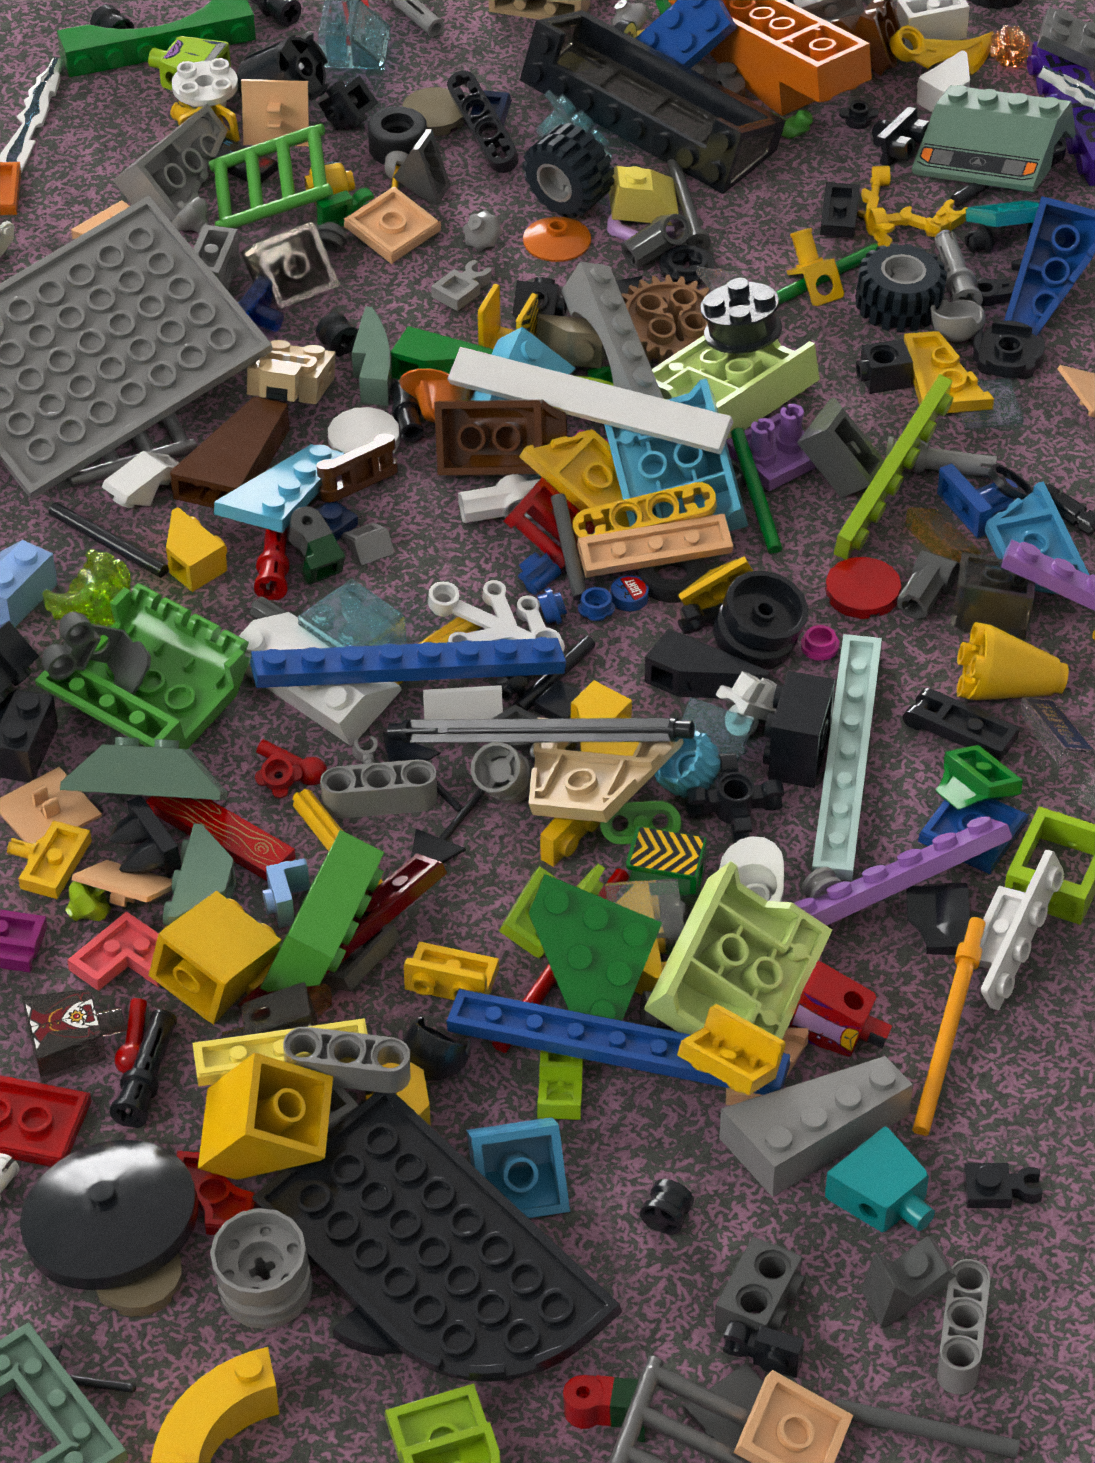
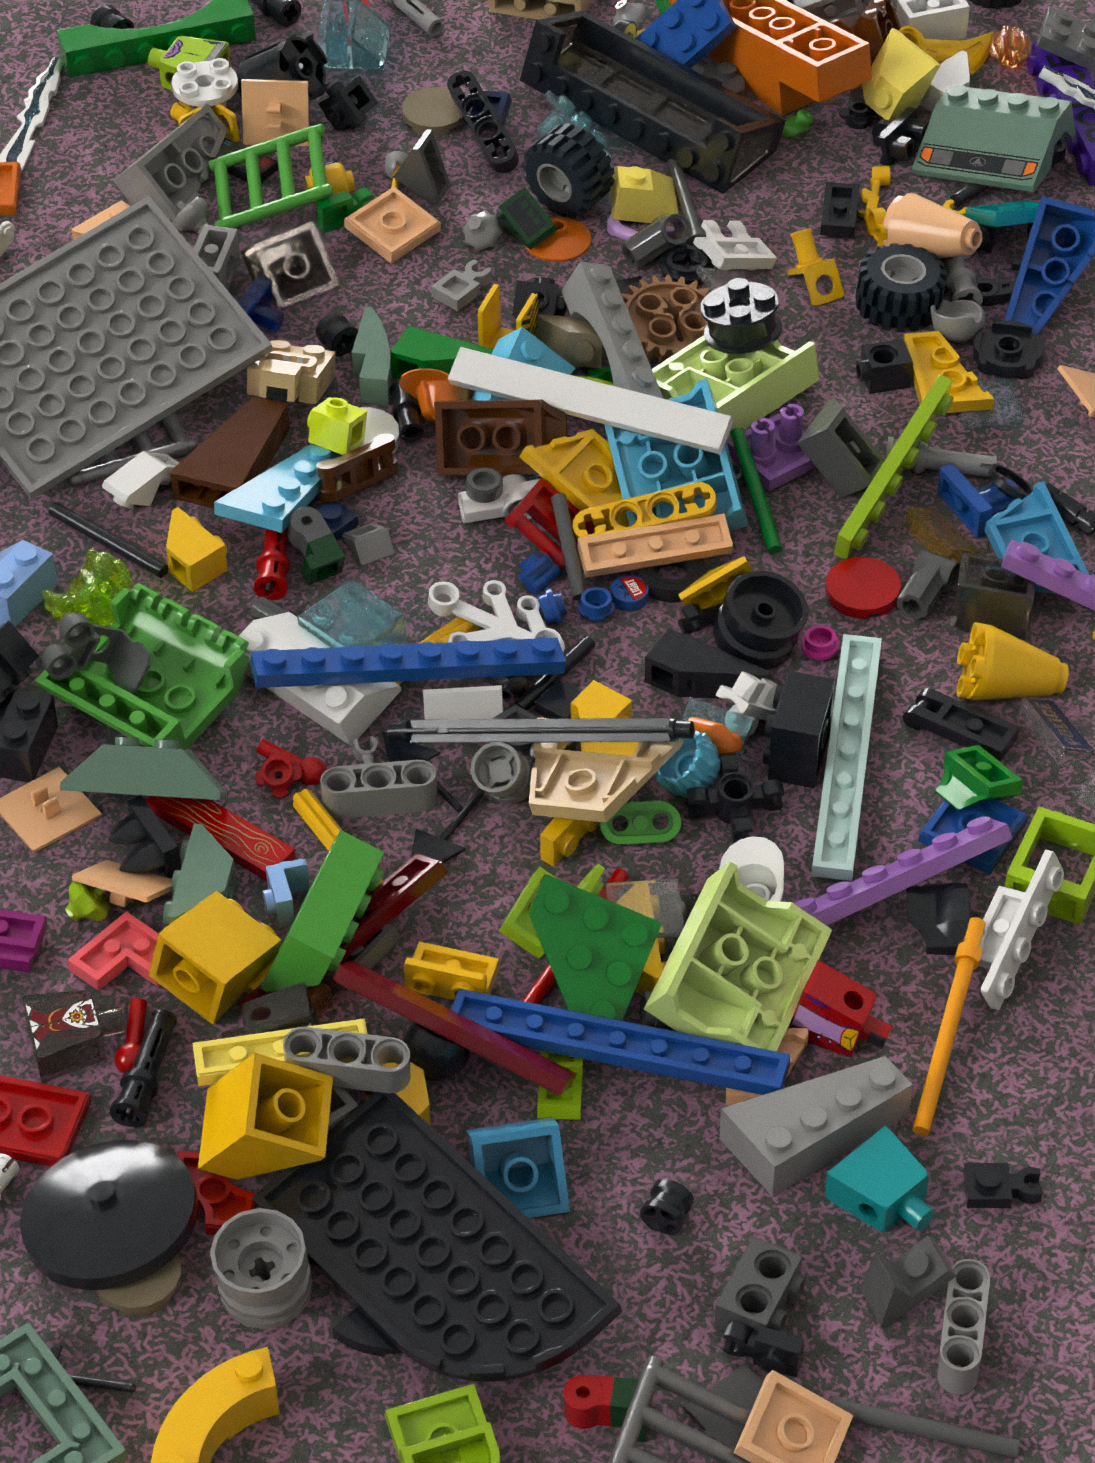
yellow plate [7,820,92,899] -> none
dark grey plate [314,222,348,252] -> none
black tyre [368,106,427,166] -> none
piece [626,826,707,910] -> none
yellow bracket [677,1004,786,1096] -> none
green piece [776,243,879,305] -> none
light grey bush [802,867,842,899] -> none
none -> neon yellow brick [307,397,368,455]
none -> dark red tile [333,960,577,1095]
none -> dark grey tile [466,468,503,503]
none -> dark green slope [496,187,557,250]
none -> orange arm [687,717,743,754]
none -> white plate [693,220,777,271]
none -> light yellow slope [861,28,940,122]
none -> light nougat cone [883,193,982,259]

